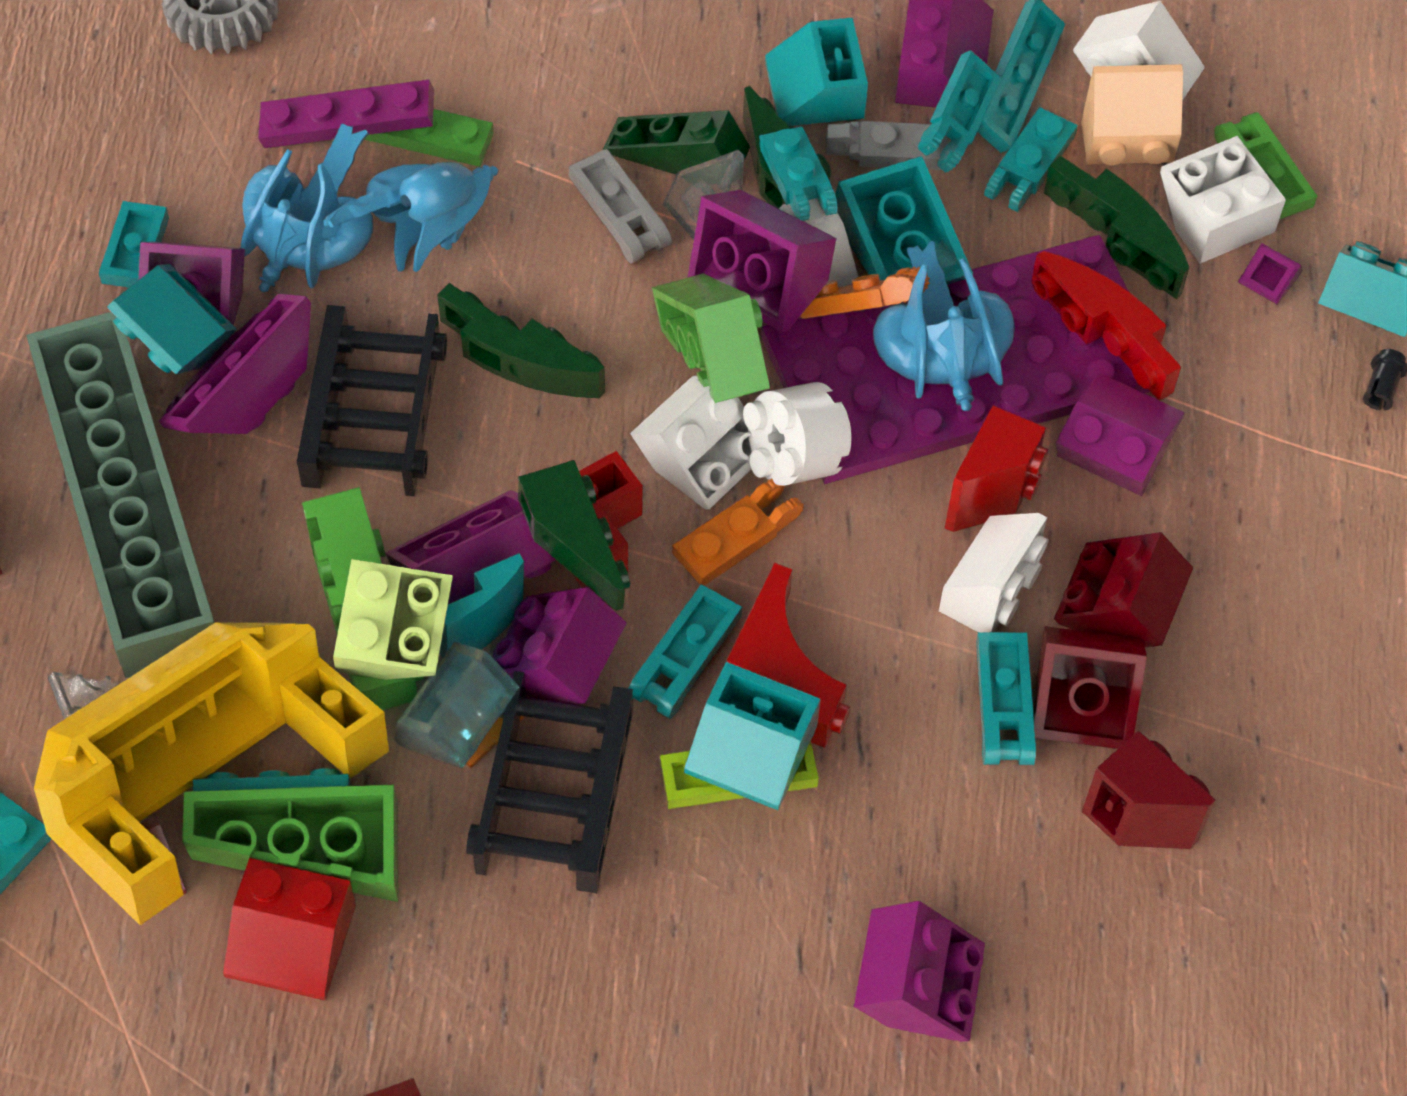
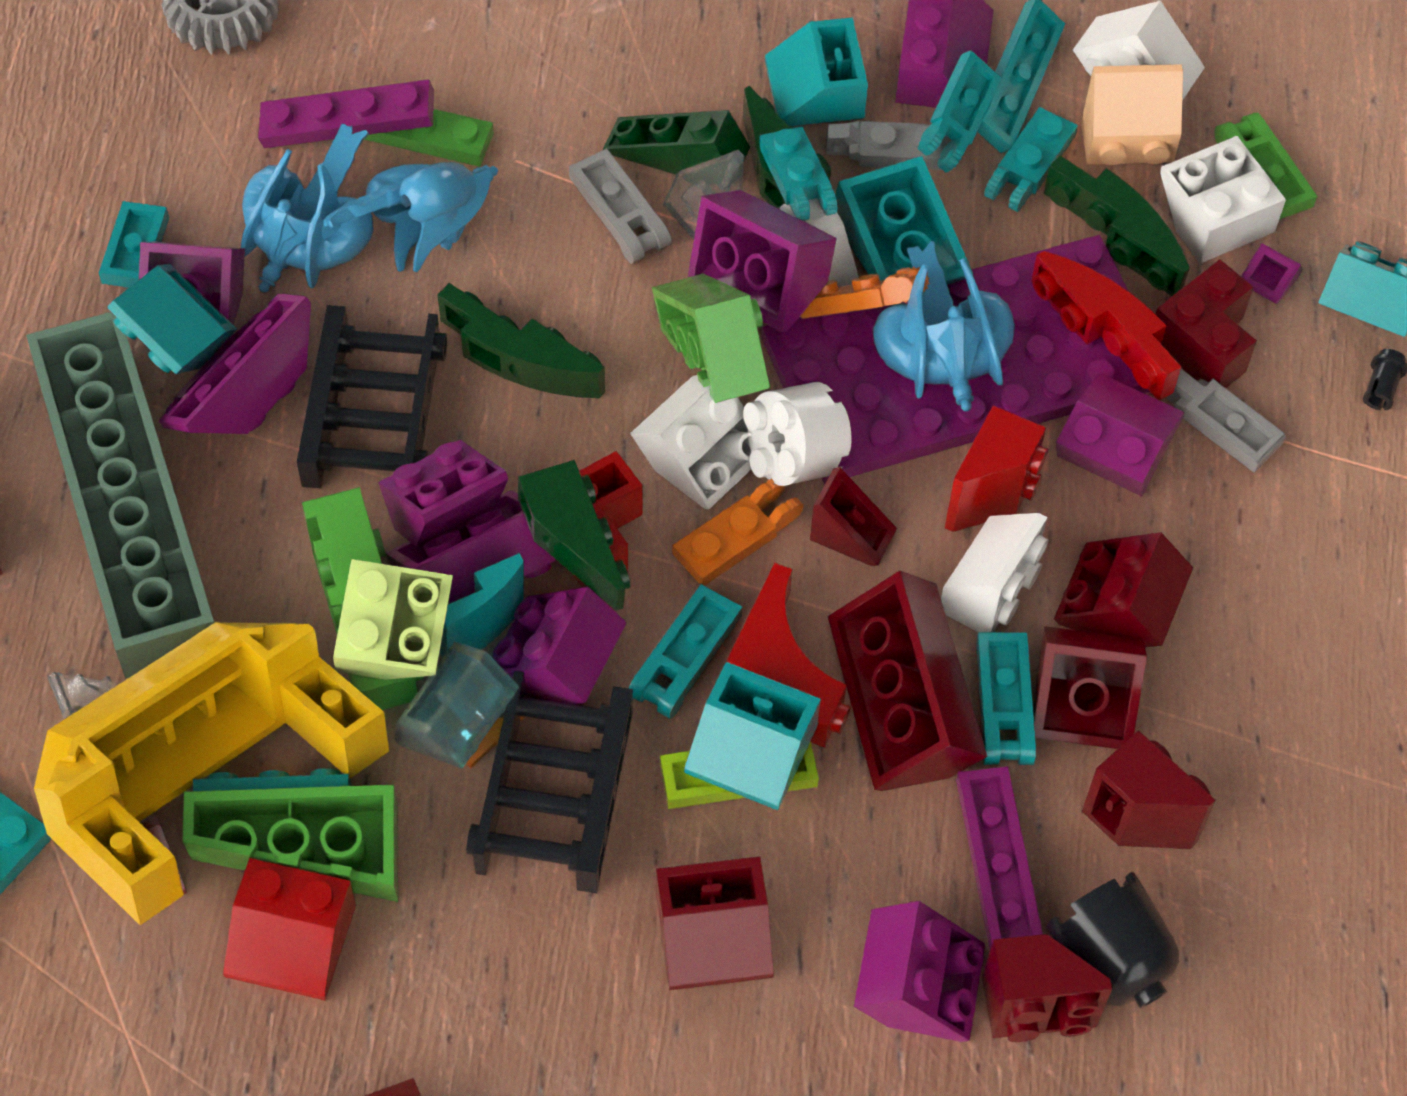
none -> magenta slope [378,440,509,547]
none -> dark red slope [656,856,774,991]
none -> dark red slope [810,467,897,566]
none -> dark red slope [827,570,988,791]
none -> magenta plate [956,766,1043,950]
none -> dark red slope [982,934,1112,1042]
none -> black cylinder [1046,872,1179,1008]
none -> dark red brick [1156,259,1257,388]
none -> light grey hinge [1166,369,1286,473]

